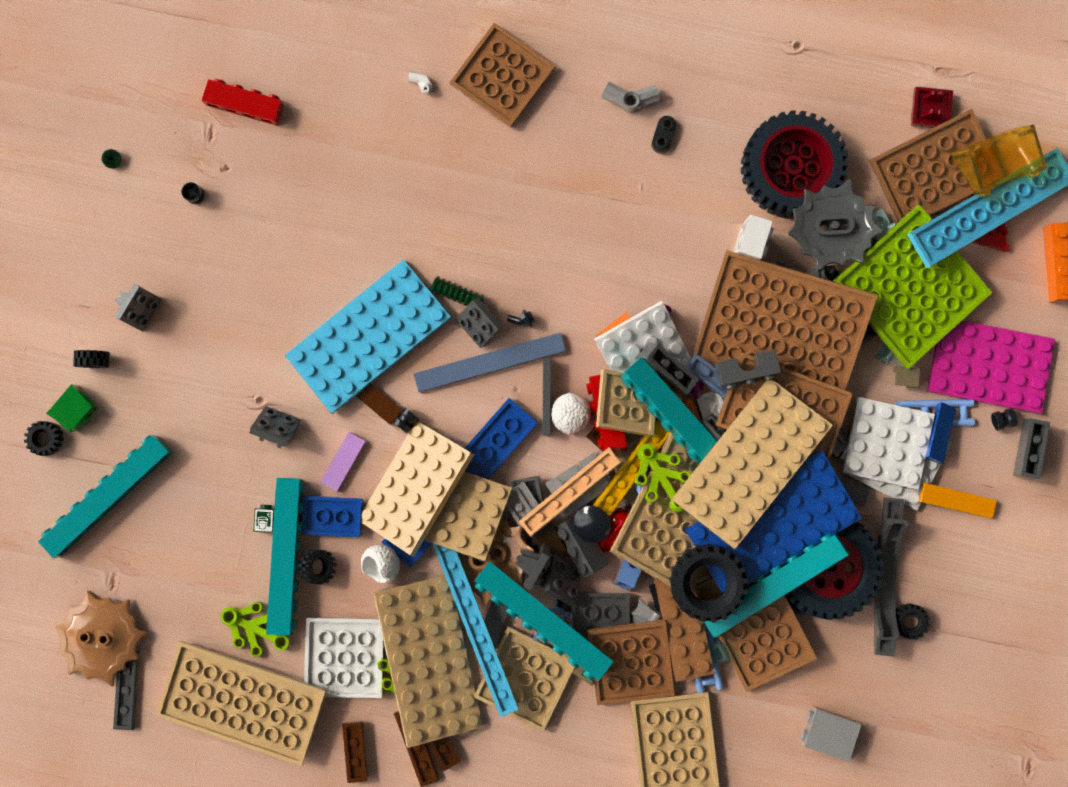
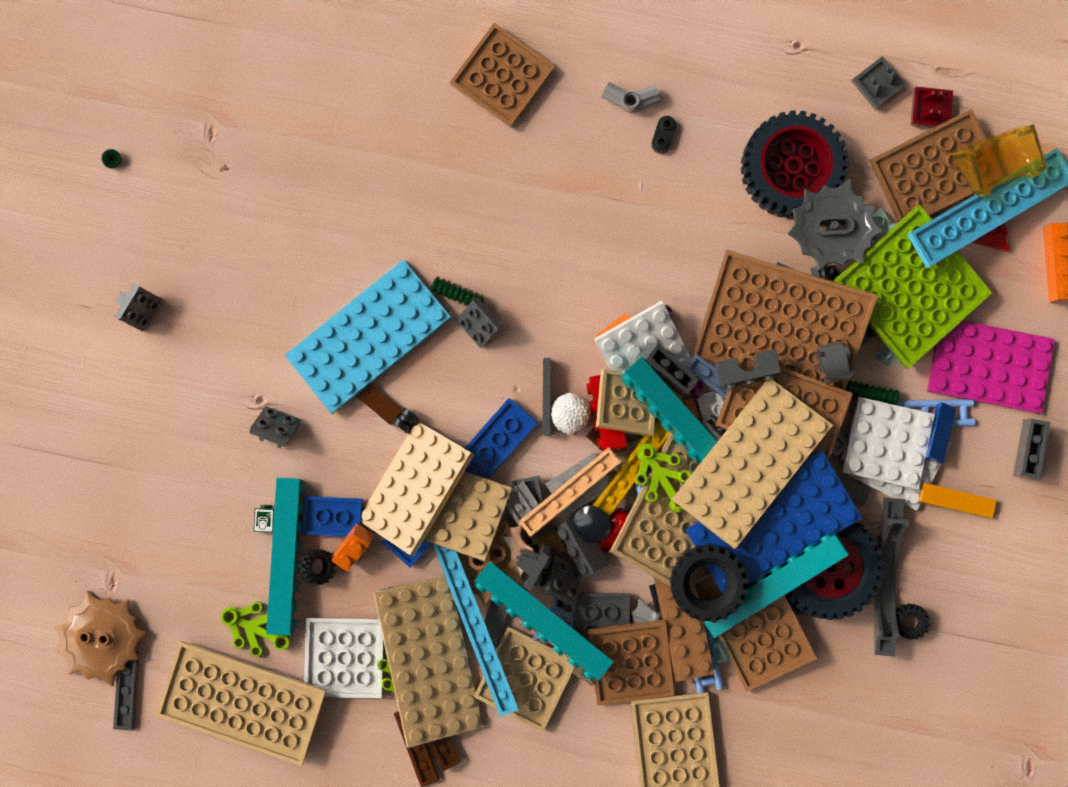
black tyre [24,421,64,456] -> none
teal brick [38,435,173,559] -> none
green torso [46,384,98,432] -> none
black tyre [73,350,110,368] -> none
black wheel [181,182,205,205] -> none
red brick [201,79,284,126] -> none
lavender tile [321,432,366,492] -> none
reddish brown plate [342,721,368,783] -> none
white hair [361,545,400,584] -> none
white arm [408,72,433,93] -> none
sand blue tile [414,333,566,392] -> none
black plate [507,309,535,327] -> none
medium blue torso [612,559,641,591] -> none
white brick [734,215,774,260] -> none
light grey brick [800,706,862,762] -> none
dark tan panel [893,366,920,389] -> none
black wheel [991,408,1018,431] -> none
none -> orange brick [332,524,373,572]
none -> dark grey brick [817,341,854,384]
none -> dark green piece [845,380,900,405]
none -> dark grey plate [852,56,906,110]

